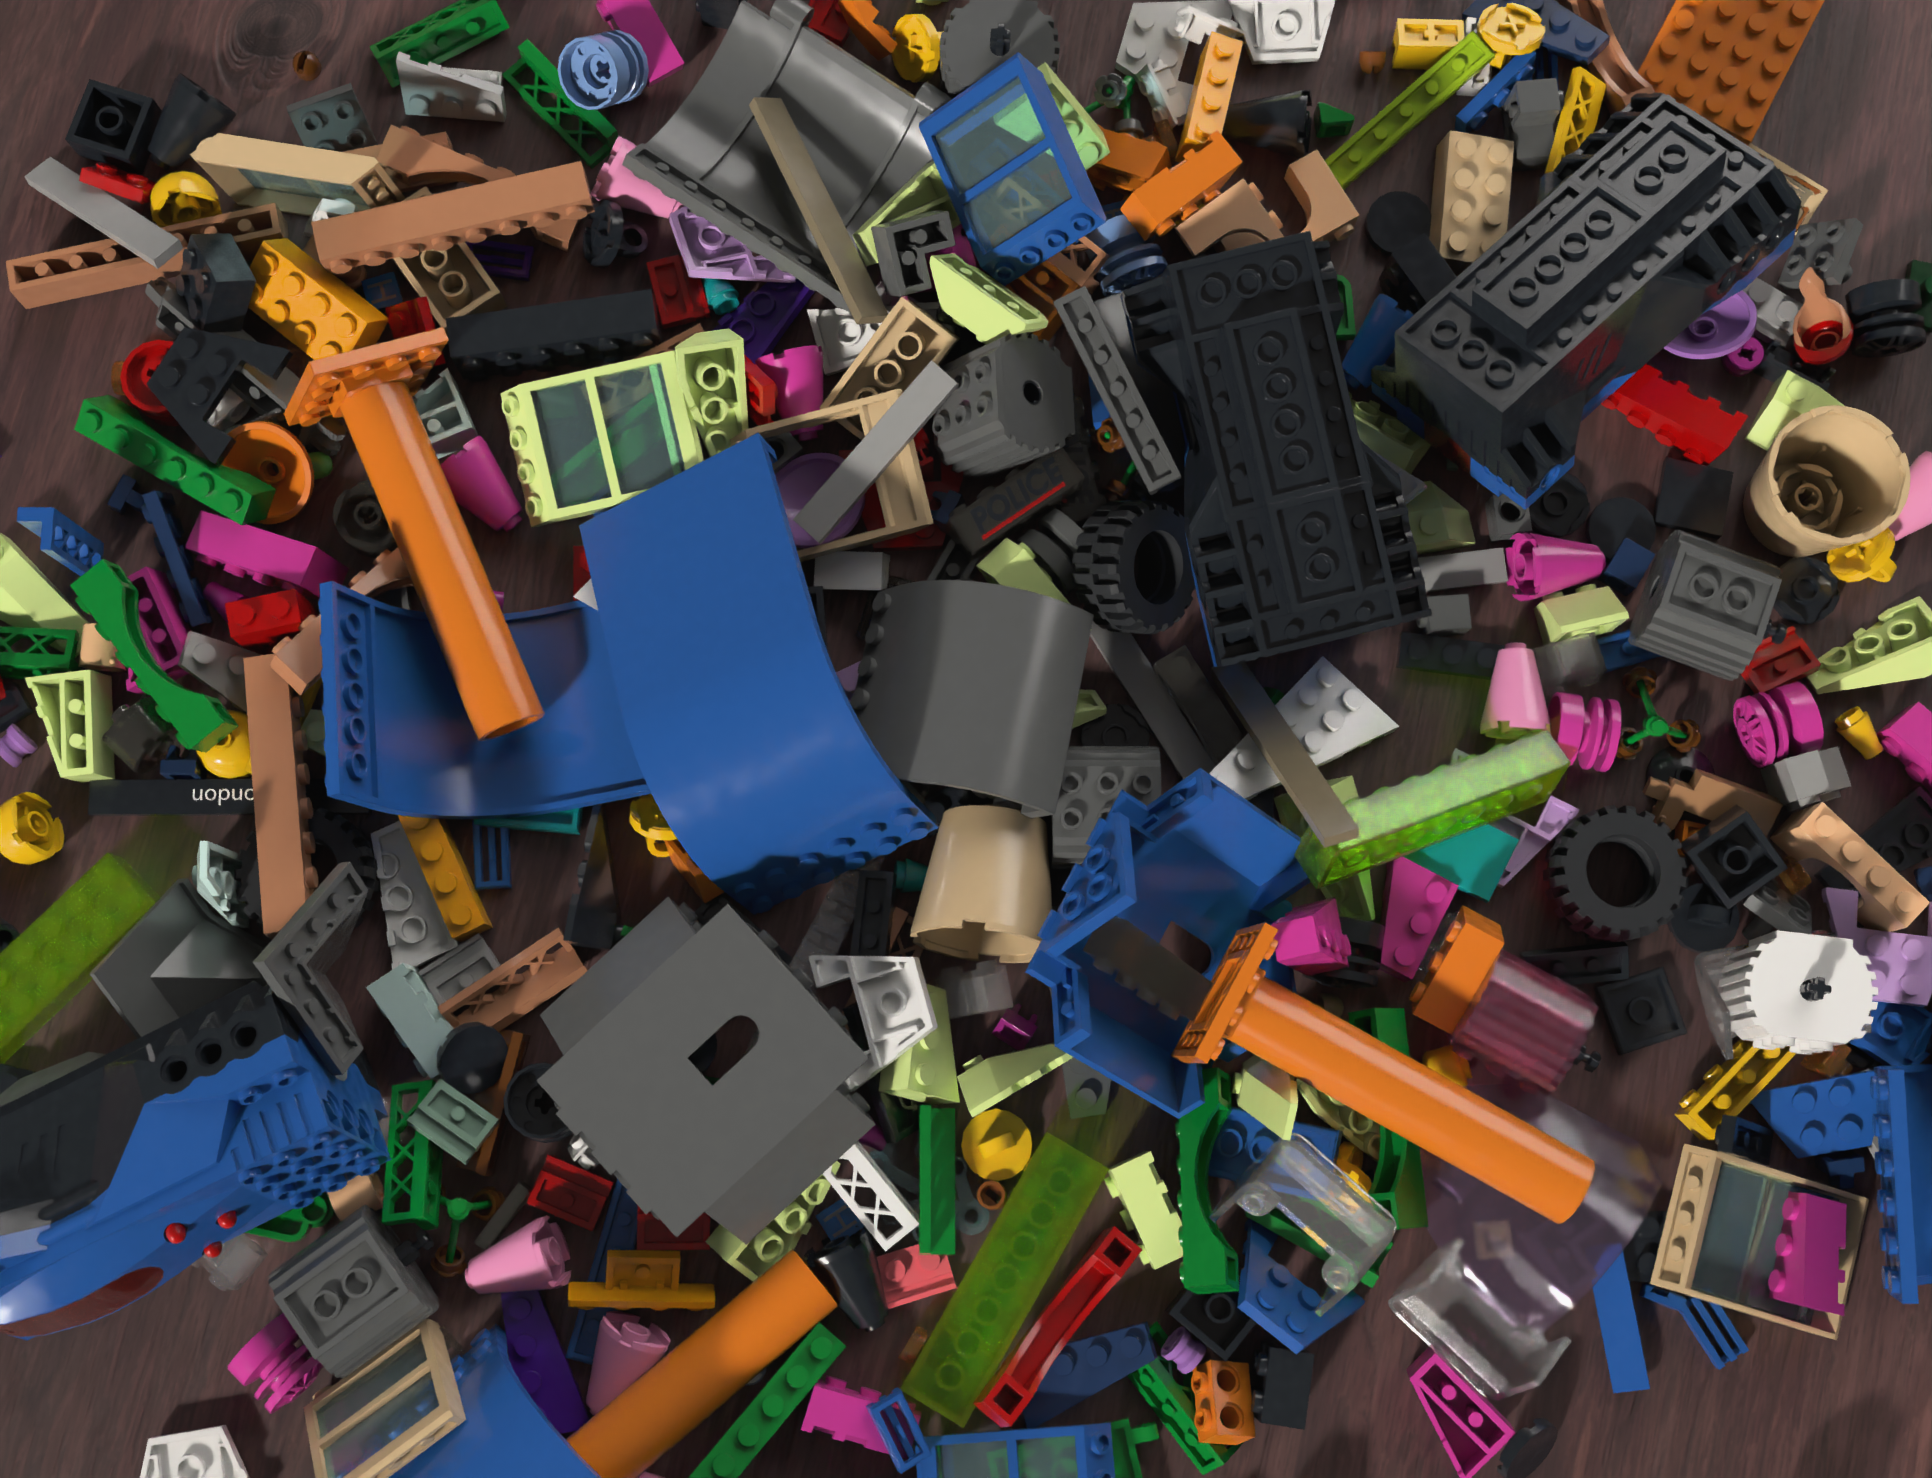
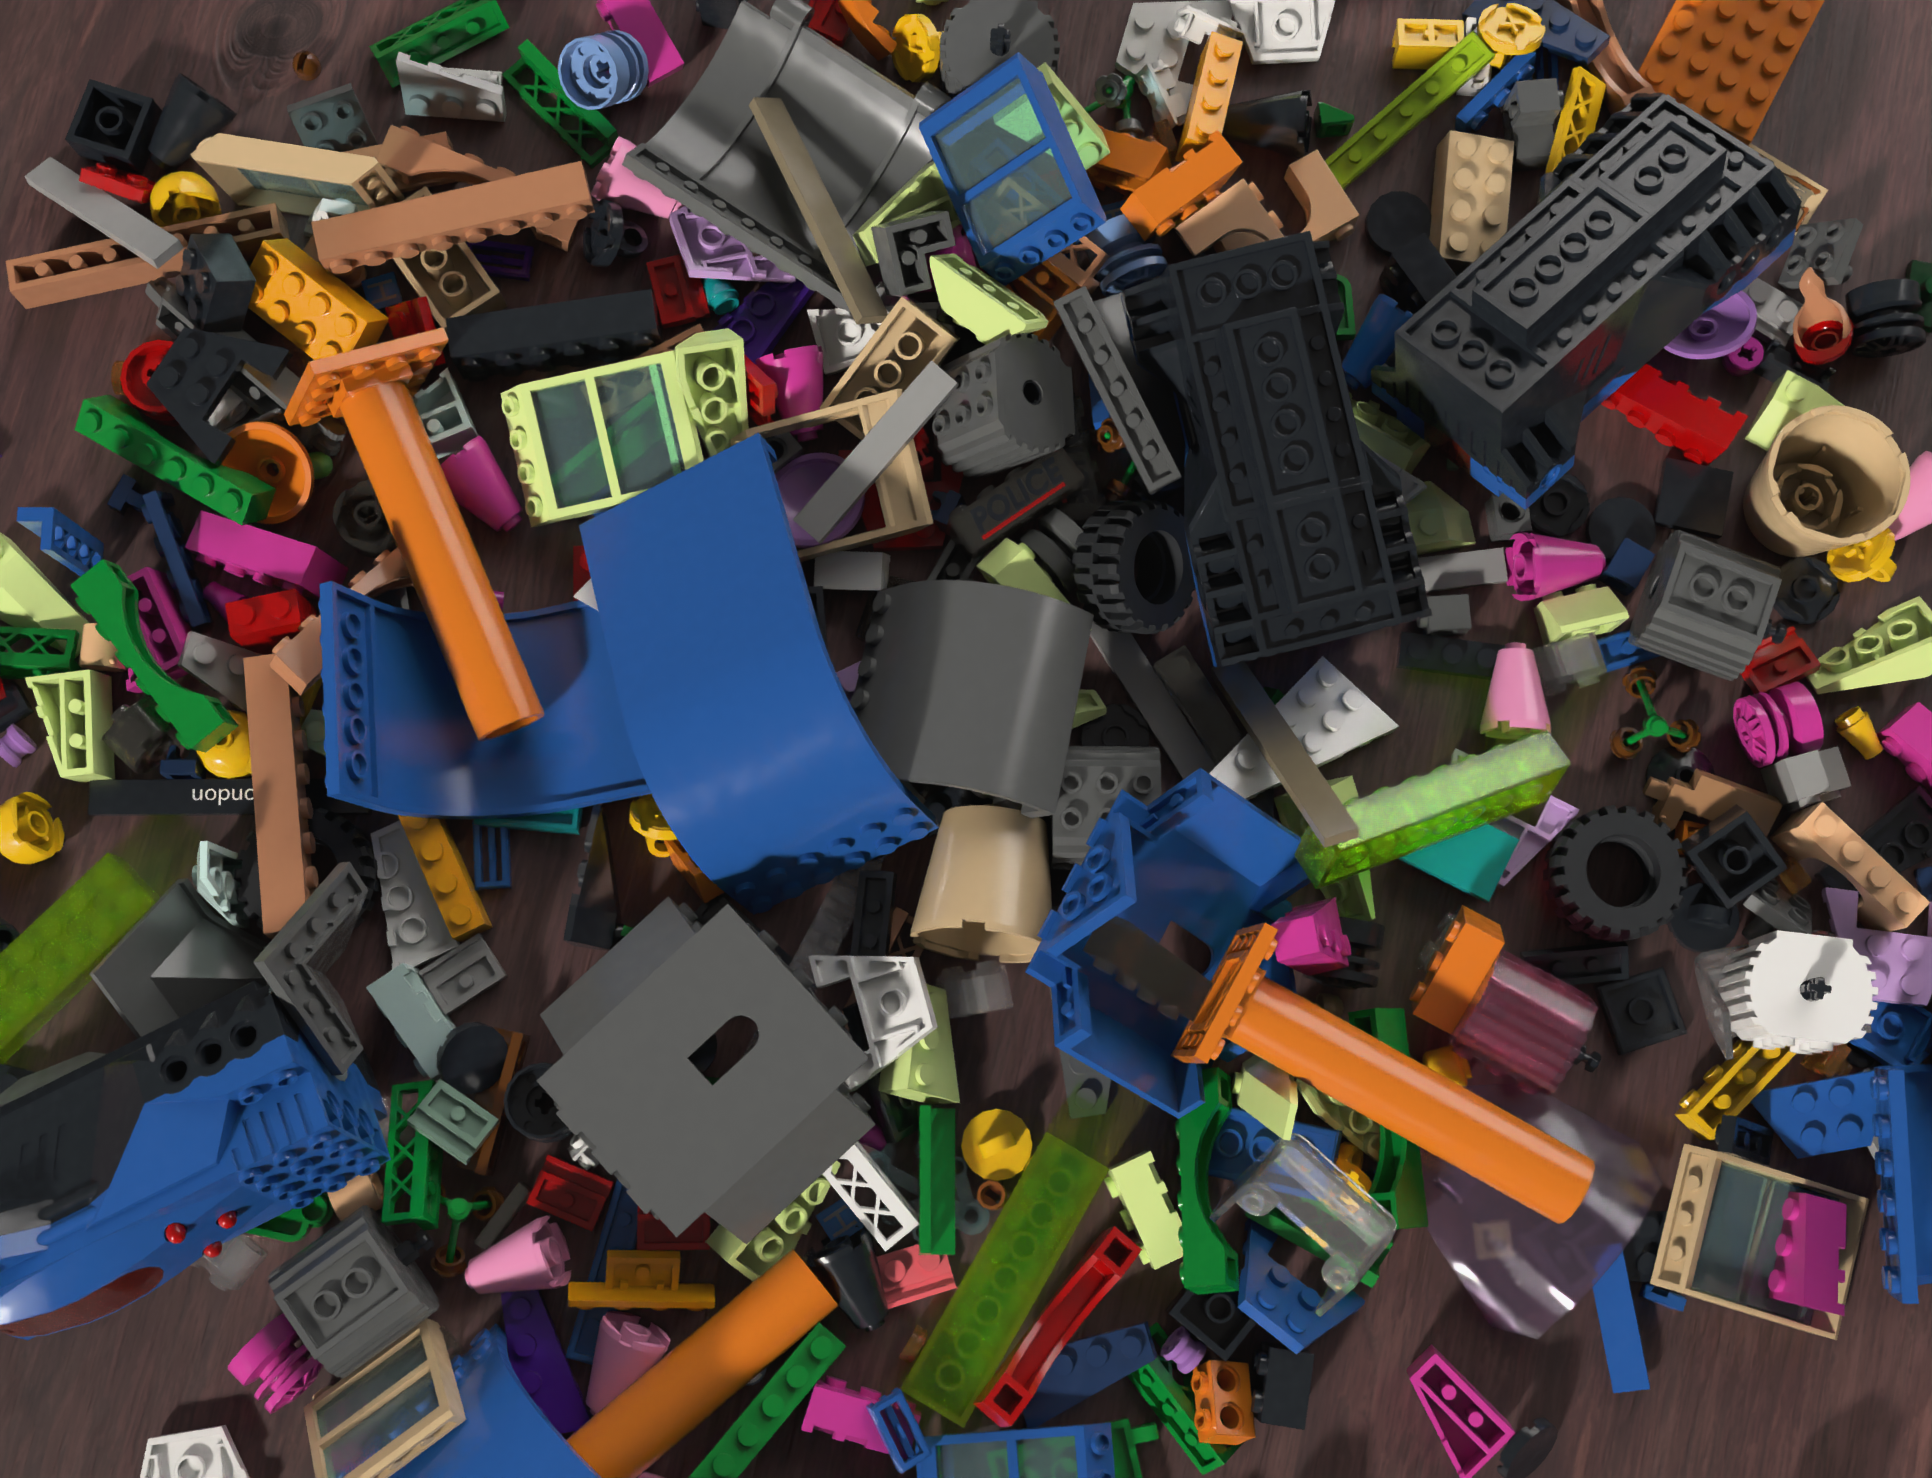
nougat fence [437,927,588,1032] -> none
teal cone [893,858,928,893] -> none
yellowish green wedge [957,1043,1073,1117] -> none
magenta tile [992,1003,1038,1050] -> none
dark orange hinge [1359,51,1386,75] -> none
dark pink wedge [1374,853,1459,982] -> none
clear windscreen [1388,1238,1571,1401] -> none
dark pink wheel [1542,691,1621,772] -> none
blue tile [1679,1287,1749,1370] -> none
dark blue tile [1814,1149,1865,1190] -> none

